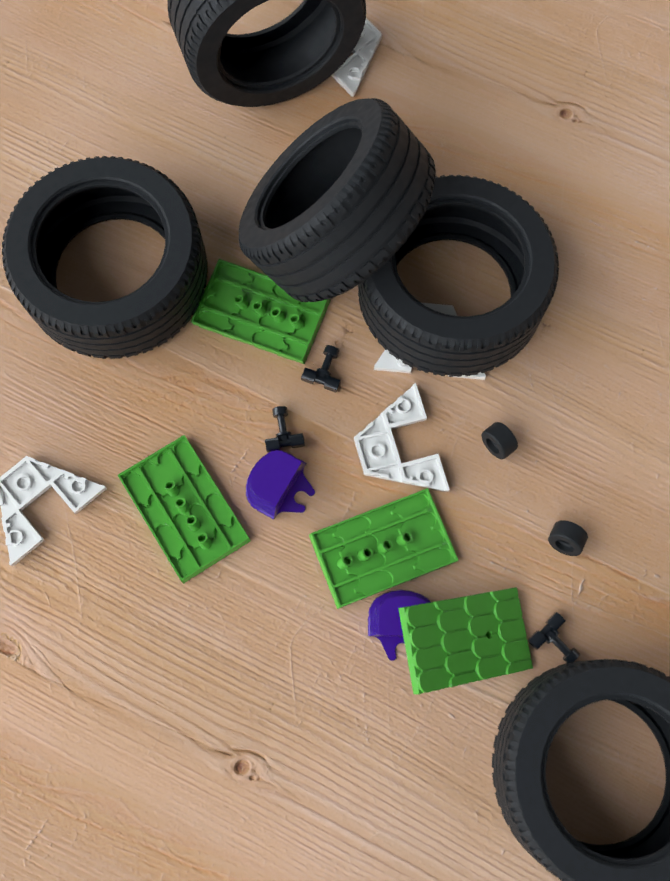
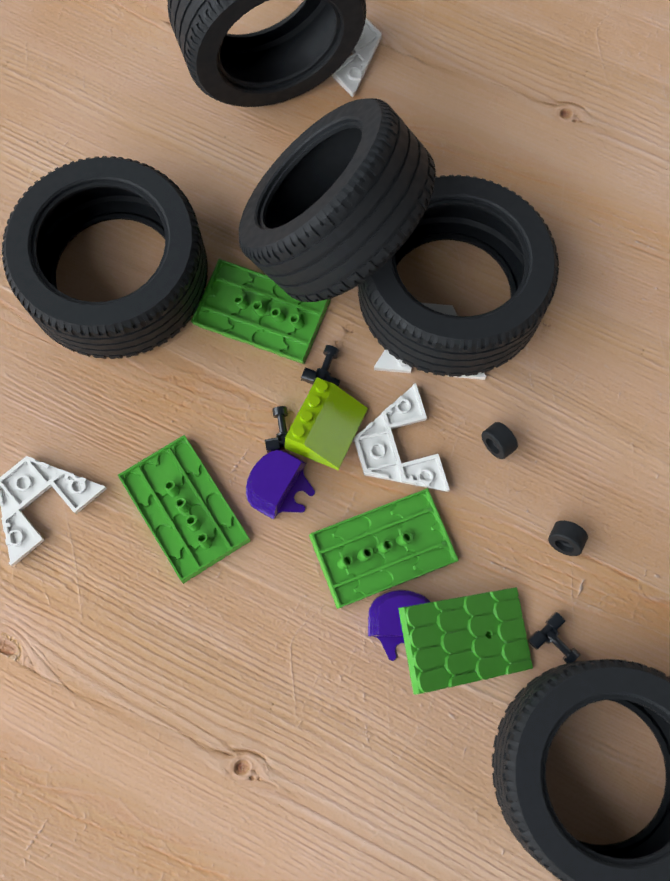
none -> lime slope [285,378,368,470]

